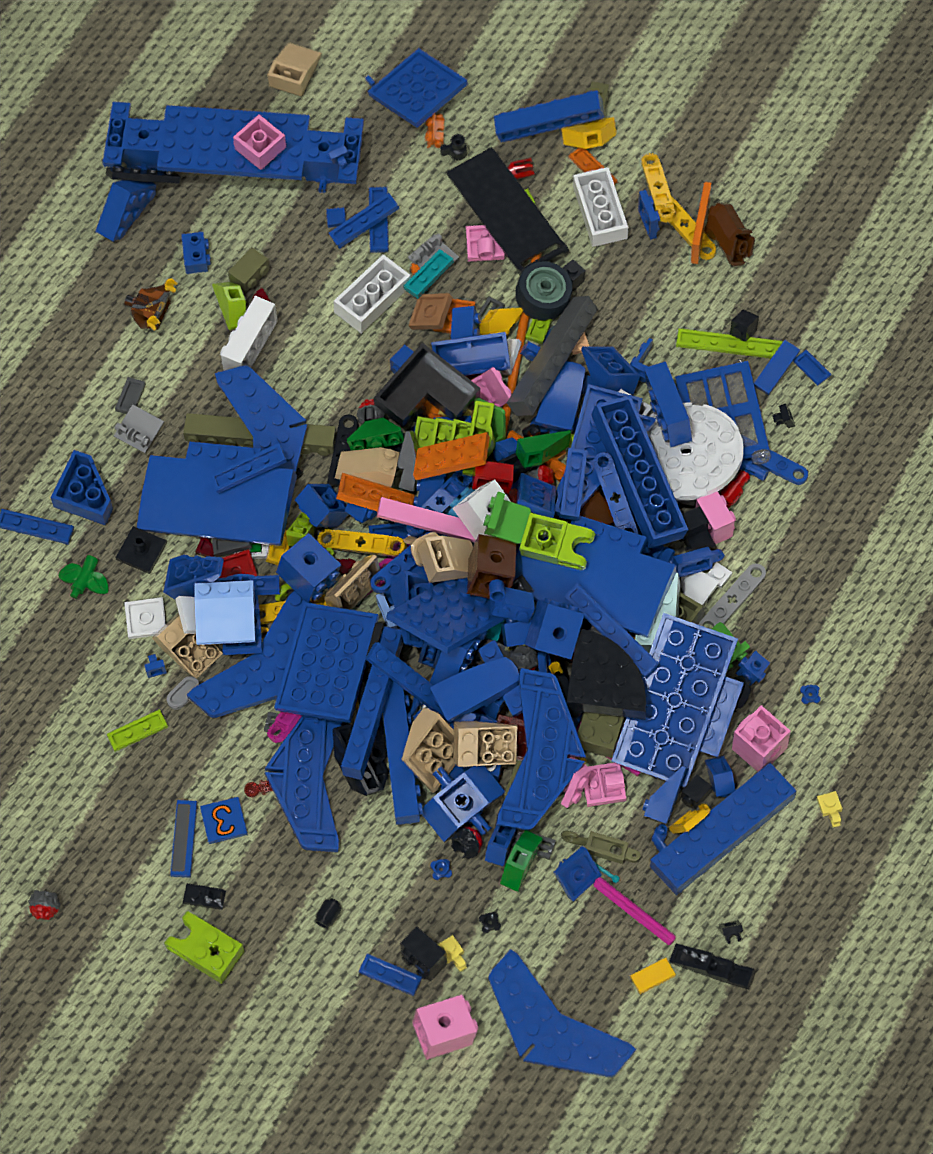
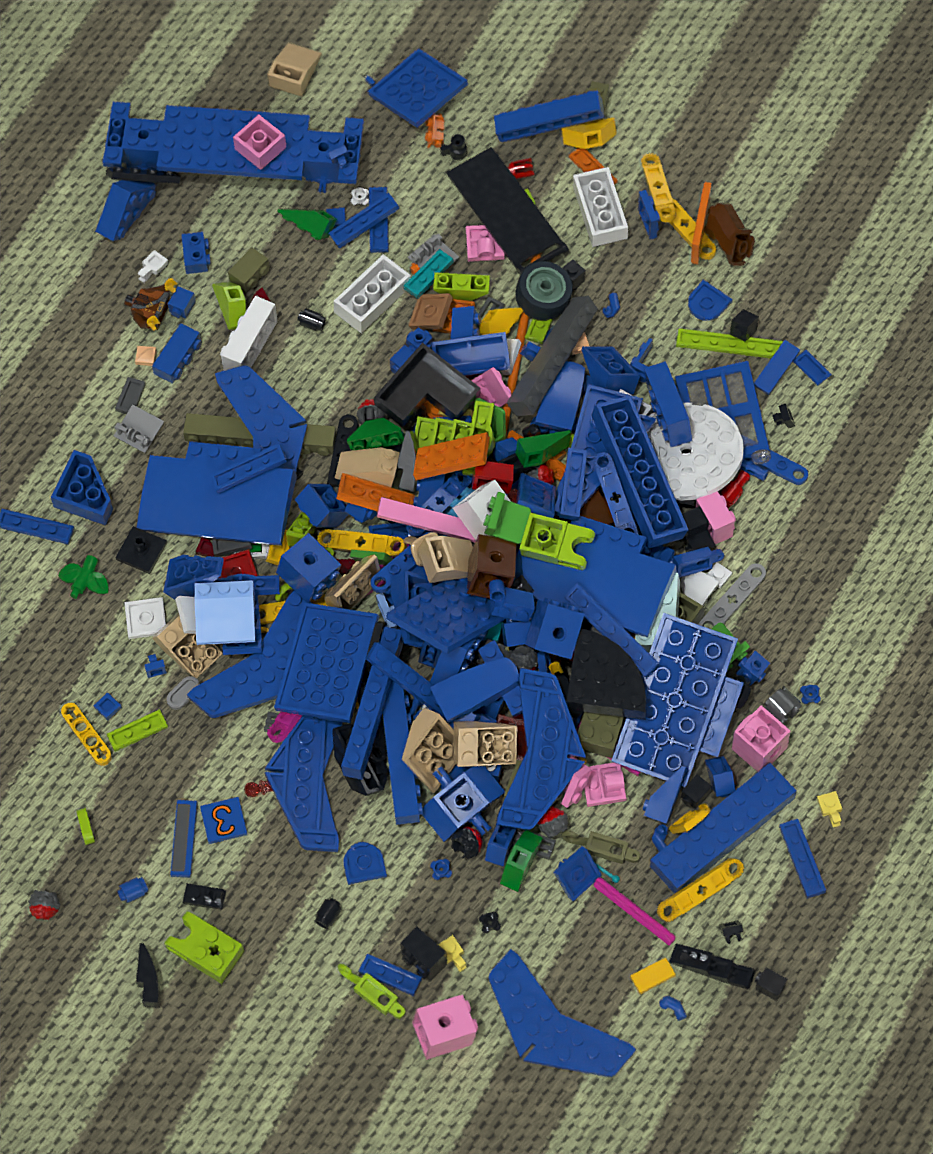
none -> yellow beam [61,703,112,766]
none -> lime beam [76,808,95,845]
none -> blue plate [93,692,122,721]
none -> blue brick [117,877,148,904]
none -> light nougat tile [135,346,156,366]
none -> black slope [136,943,160,1008]
none -> white plate [138,250,168,283]
none -> blue brick [152,323,202,384]
none -> blue brick [168,286,196,319]
none -> green slope [277,208,337,240]
none -> black brick [298,308,326,331]
none -> lime piece [337,963,405,1019]
none -> blue tile [343,842,387,885]
none -> bright green tile [350,549,393,565]
none -> white plate [351,187,369,205]
none -> blue brick [406,327,433,351]
none -> lime slope [433,273,490,301]
none -> dark grey piece [538,807,568,838]
none -> blue arm [603,293,620,318]
none -> yellow piece [657,858,744,922]
none -> blue arm [659,996,687,1021]
none -> blue tile [688,279,733,321]
none -> black brick [754,967,788,1001]
none -> dark grey brick [764,686,802,725]
none -> blue plate [779,819,826,899]

